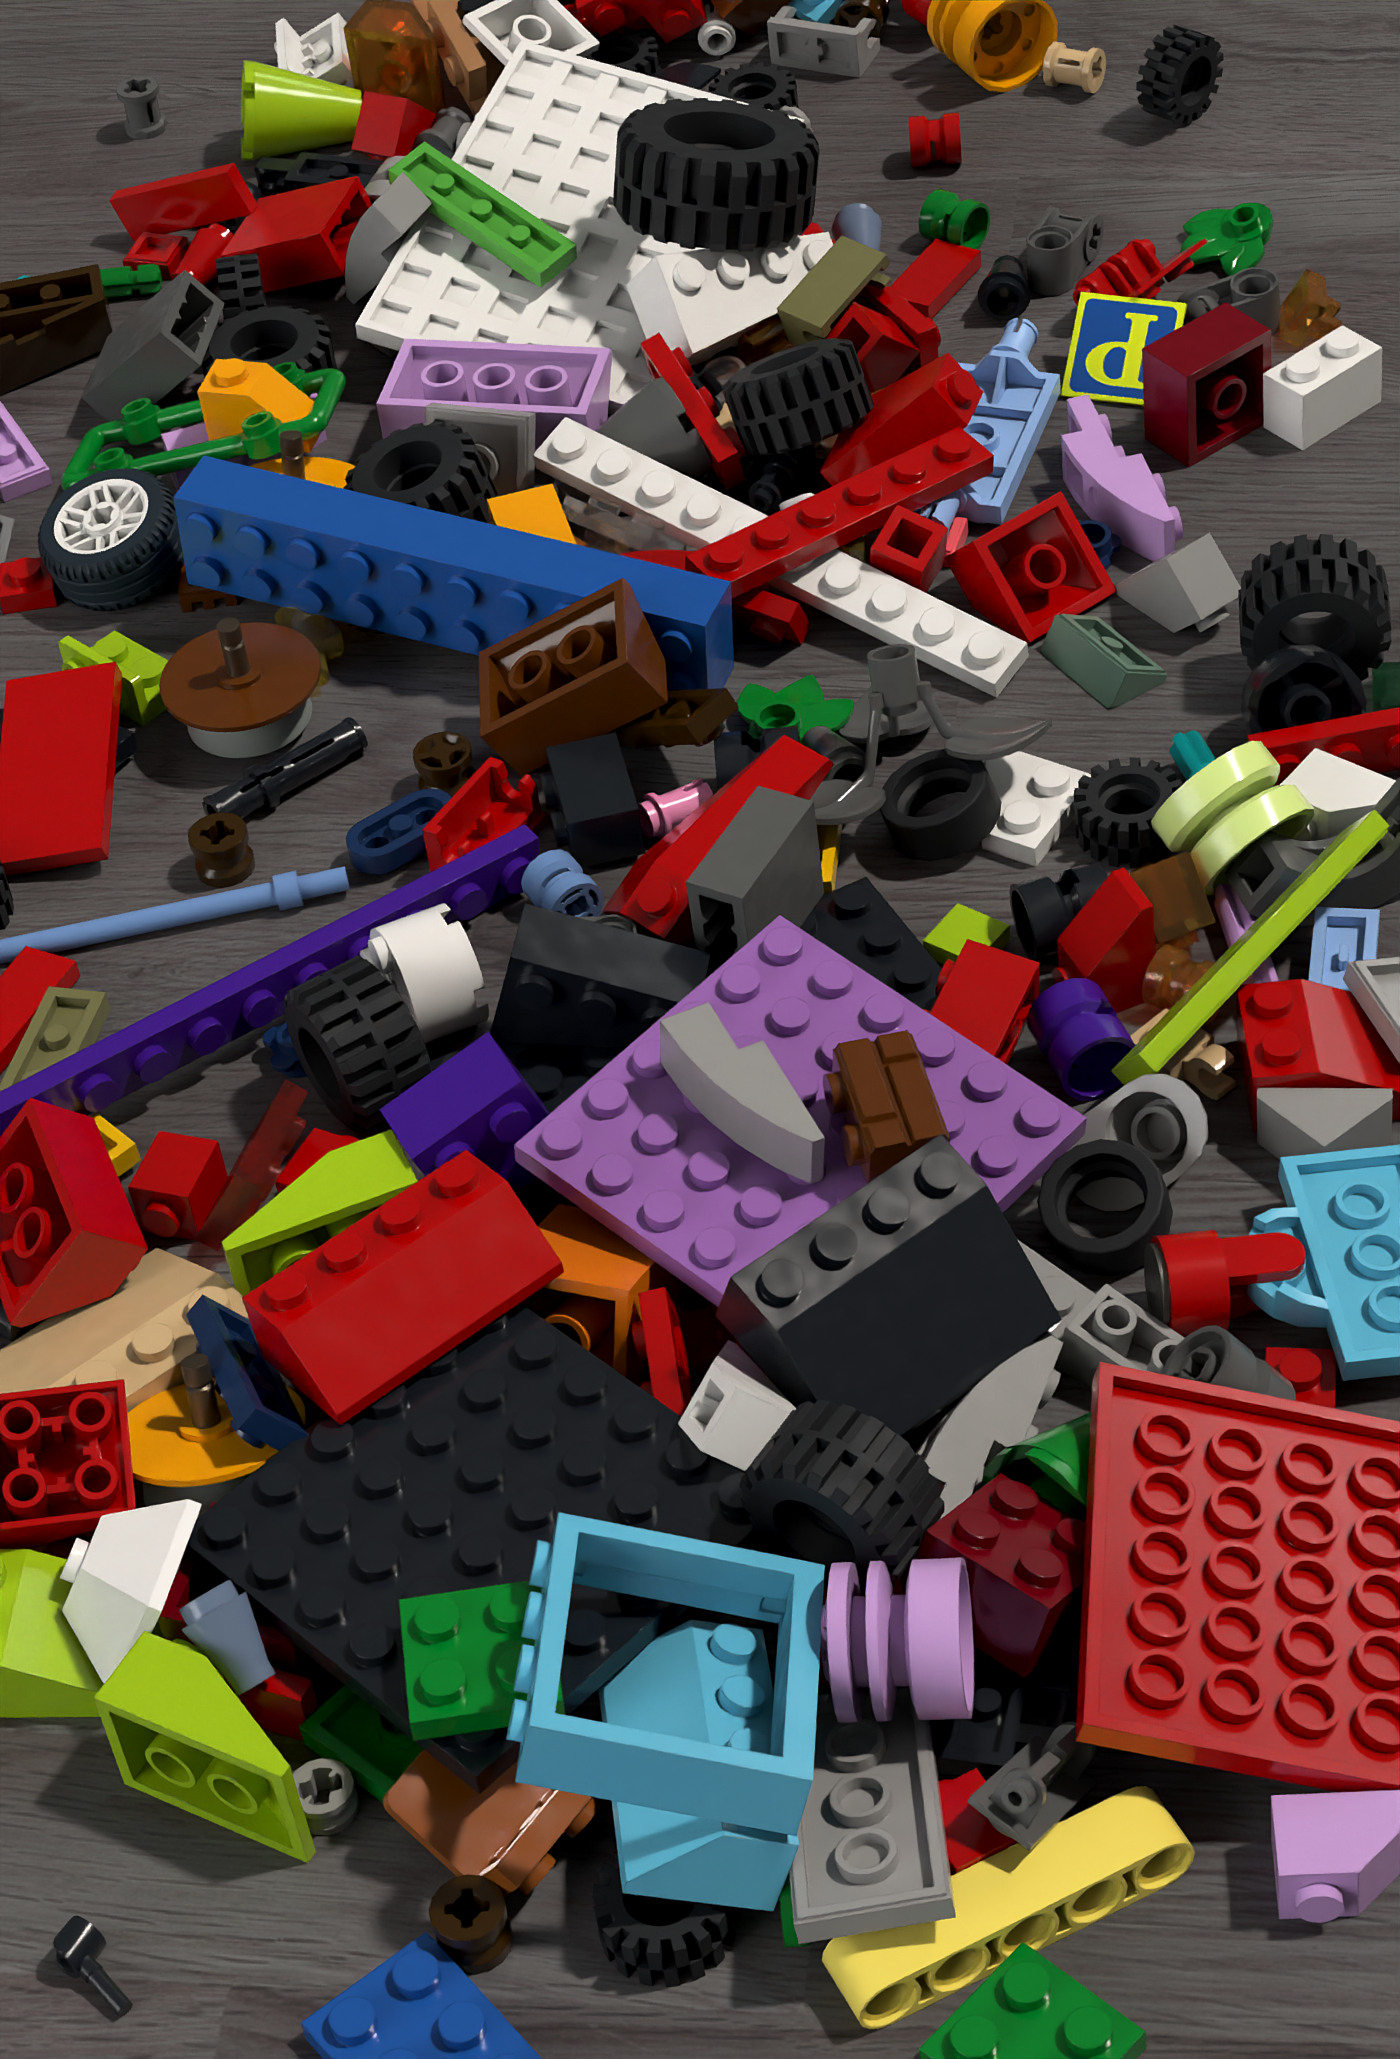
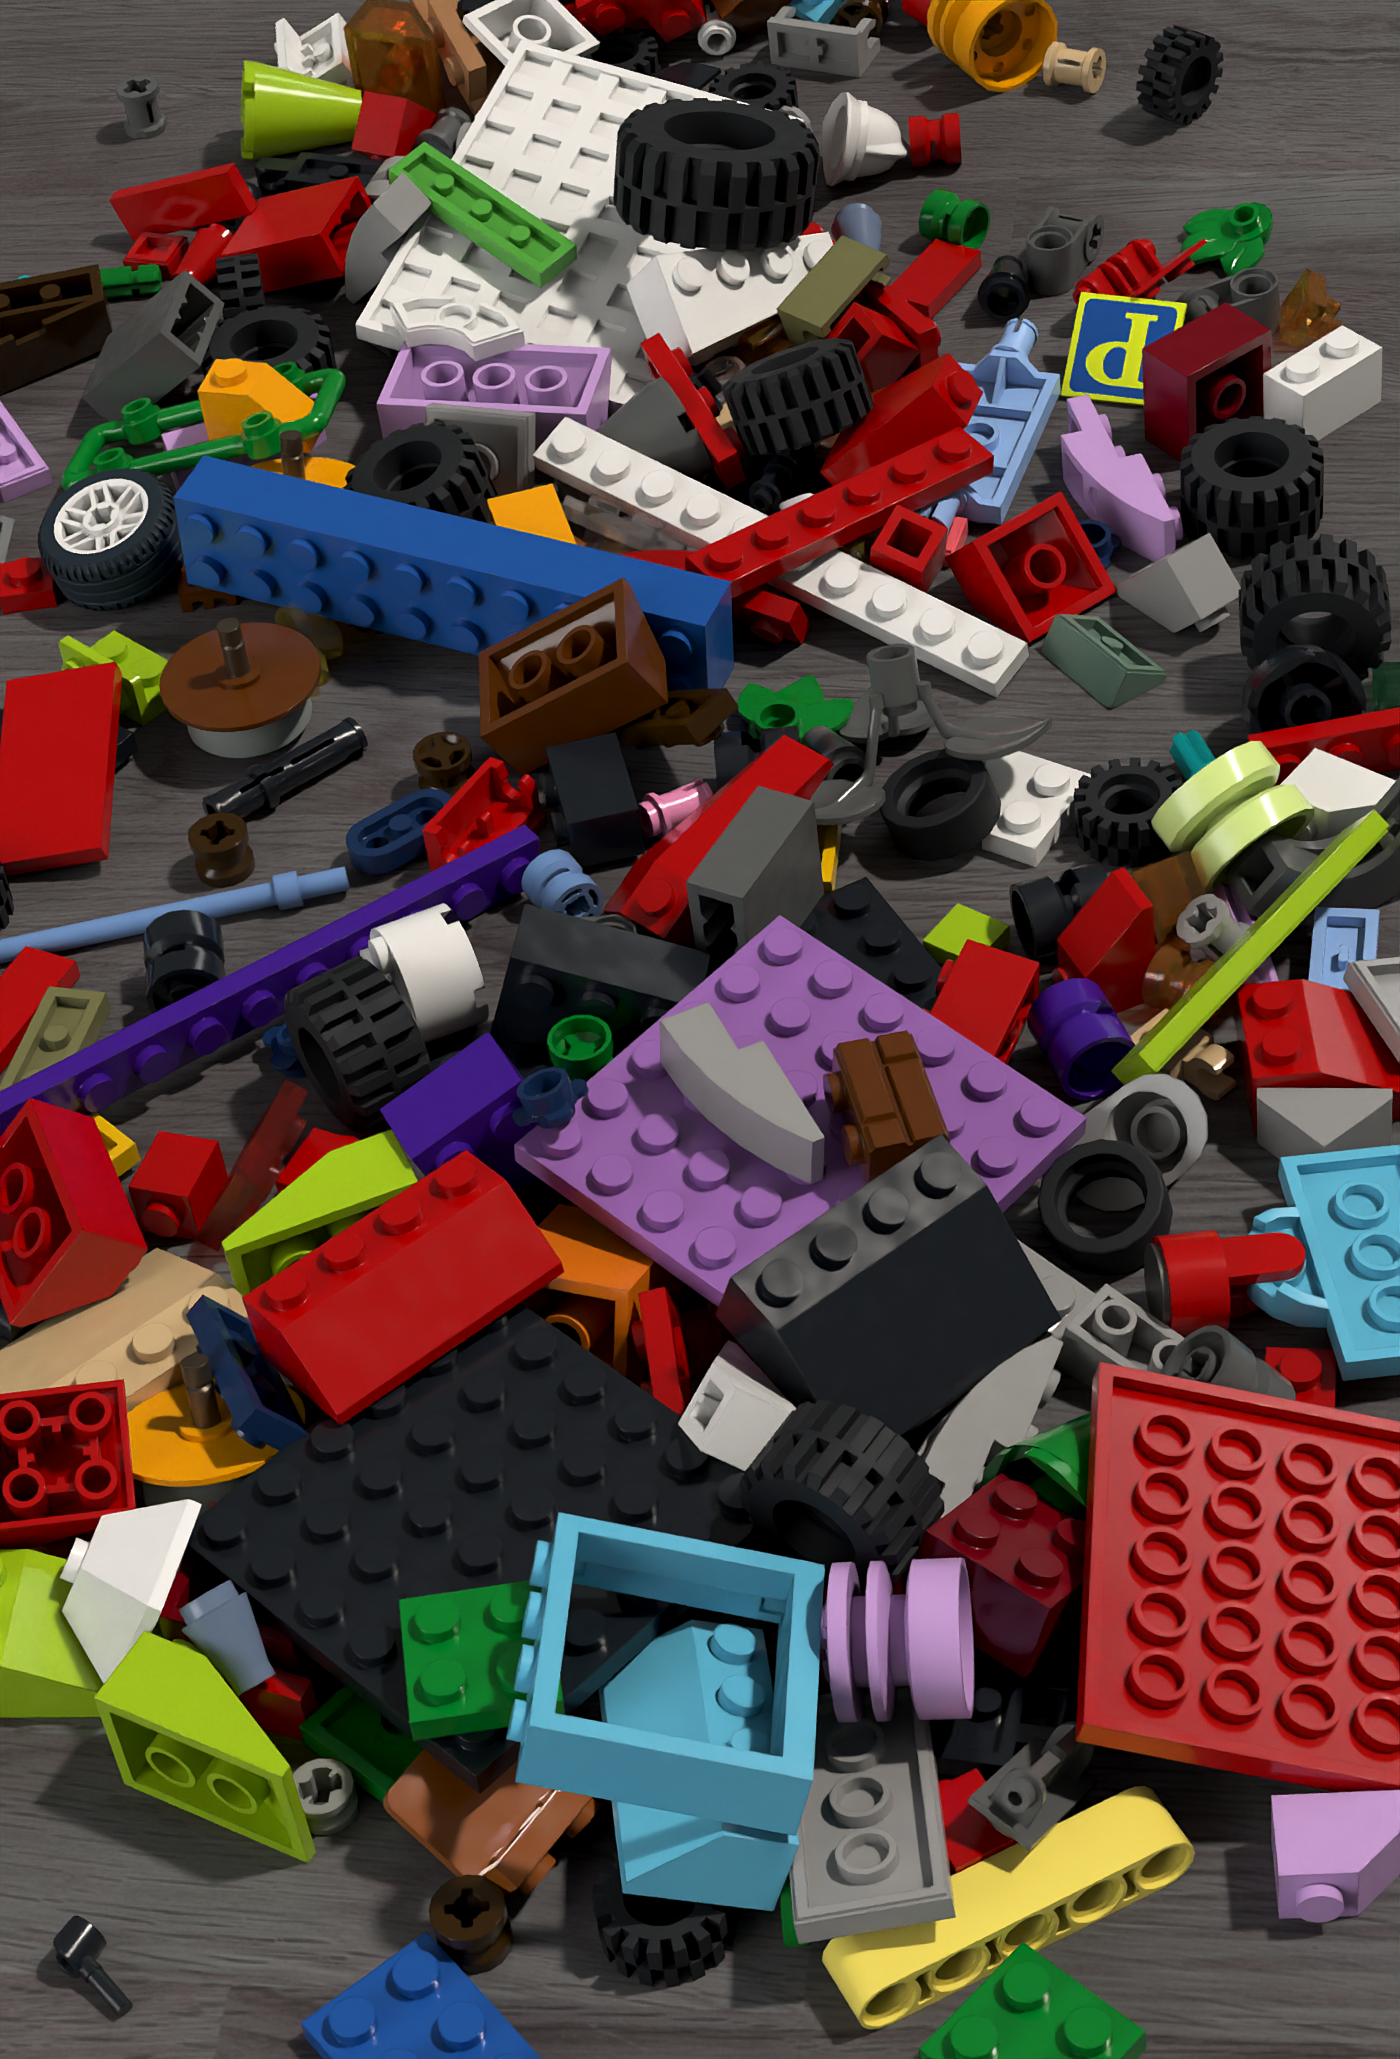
none -> black wheel [143,910,226,1014]
none -> white tile [389,295,526,361]
none -> dark blue plate [512,1067,589,1129]
none -> green wheel [547,1015,614,1082]
none -> white piece [822,92,910,187]
none -> light grey bush [1176,894,1250,967]
none -> black tyre [1180,416,1324,558]

